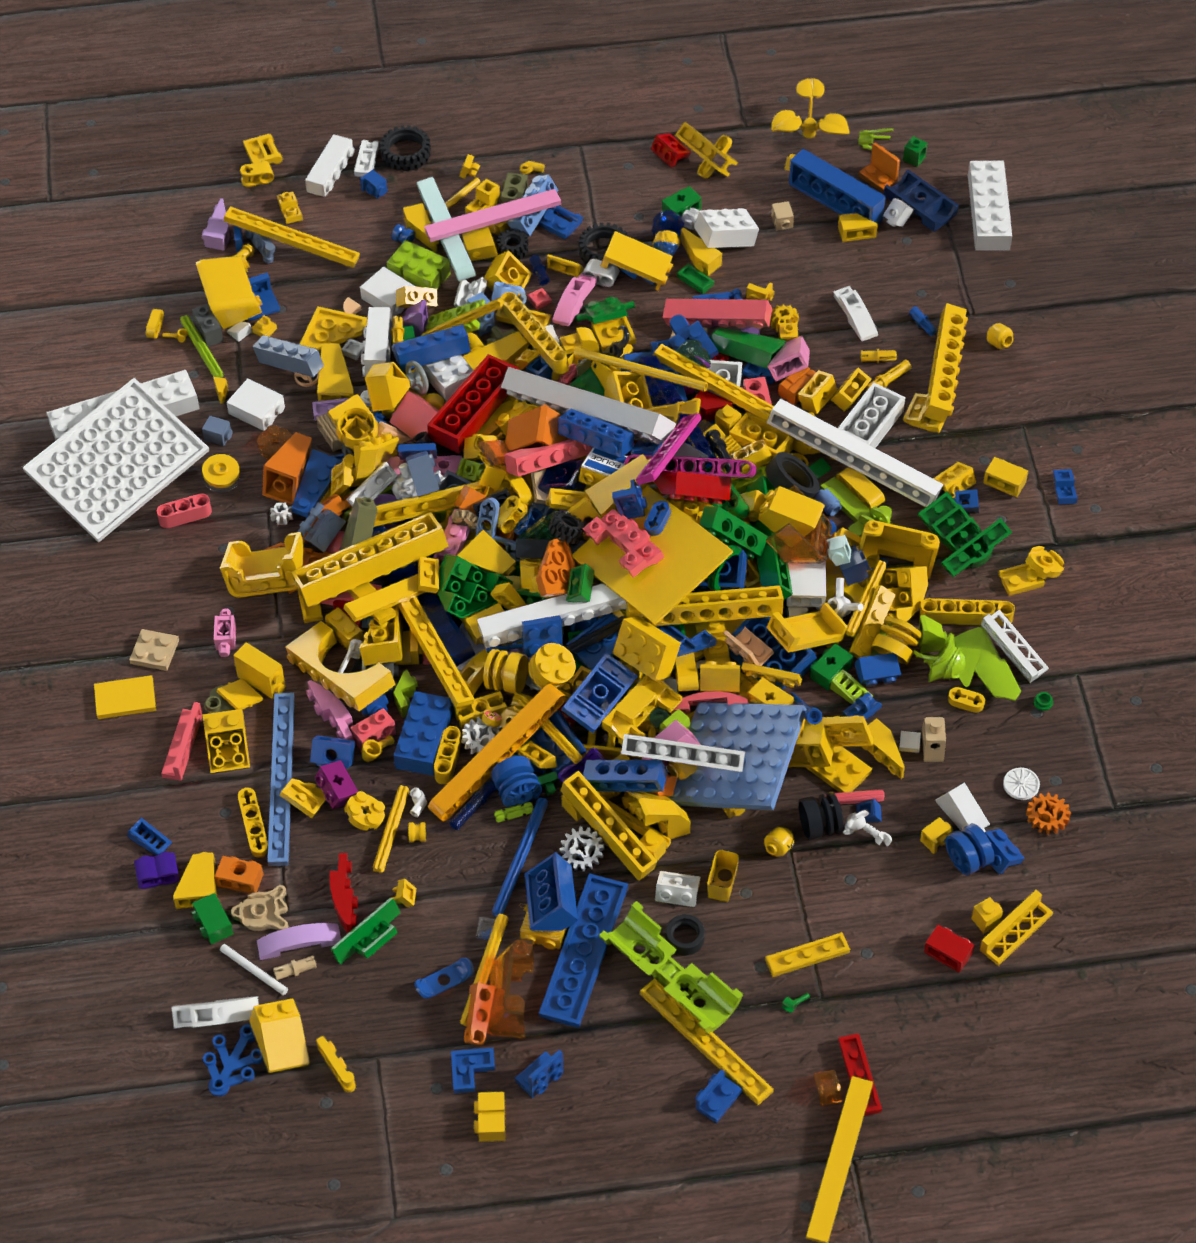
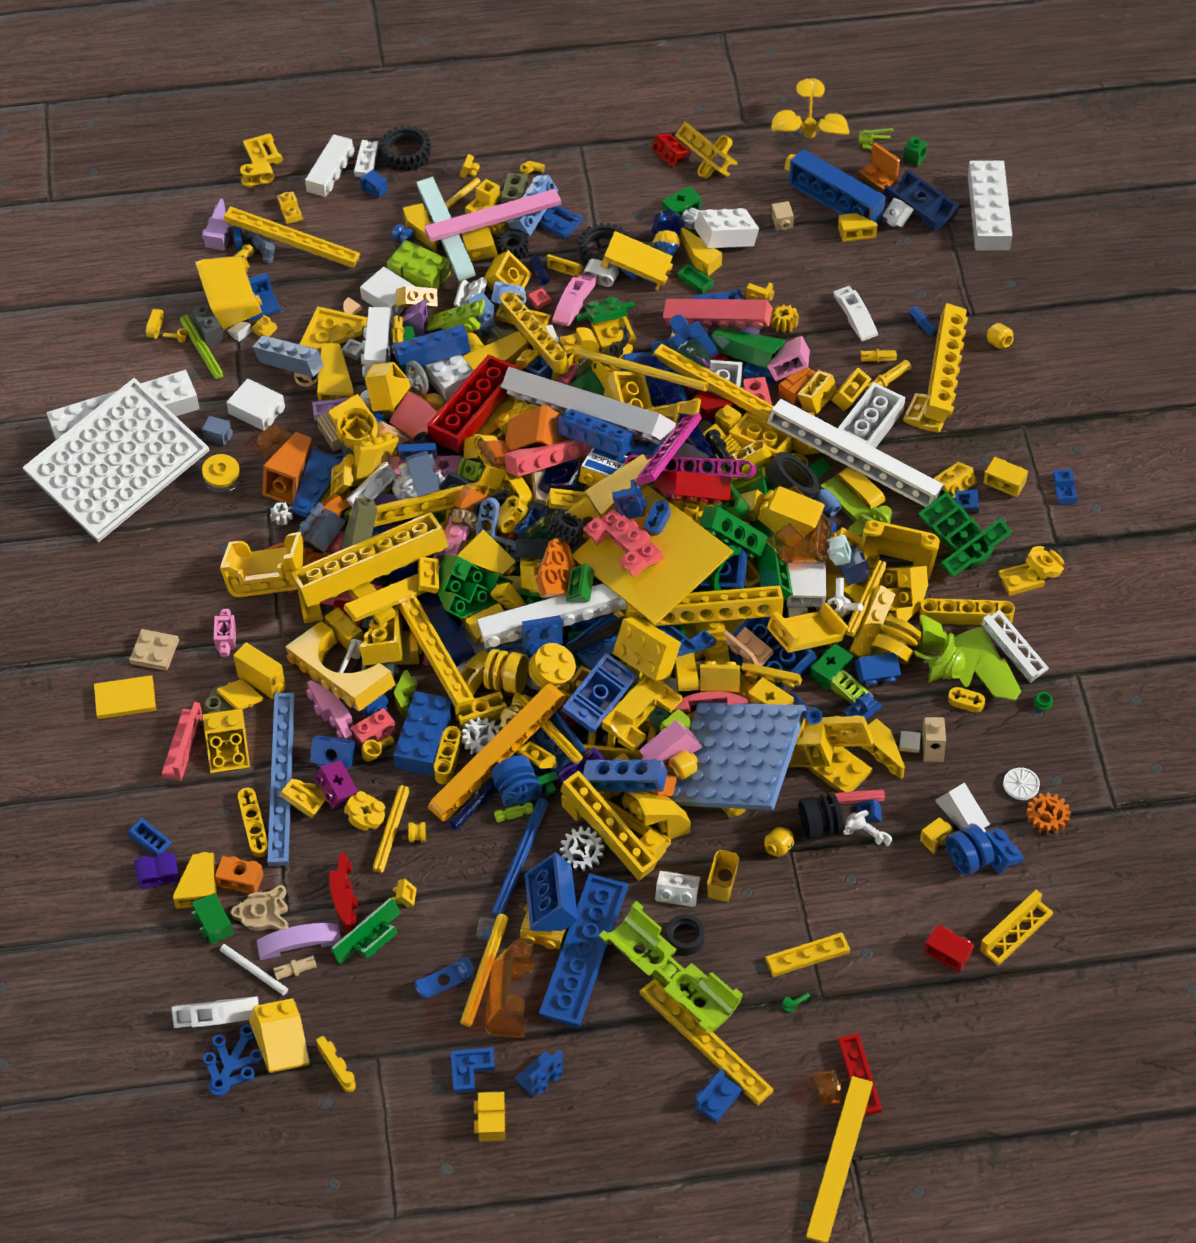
coral beam [157,494,212,528] -> none
yellow slope [213,377,229,404] -> none
white arm [410,787,427,818] -> none
yellow axle [421,298,504,336] -> none
orange leg [464,983,495,1046] -> none
yellow tile [481,711,502,727] -> none
white brick [621,734,745,772] -> none
yellow bracket [778,323,798,342] -> none
yellow brick [971,897,1003,934] -> none

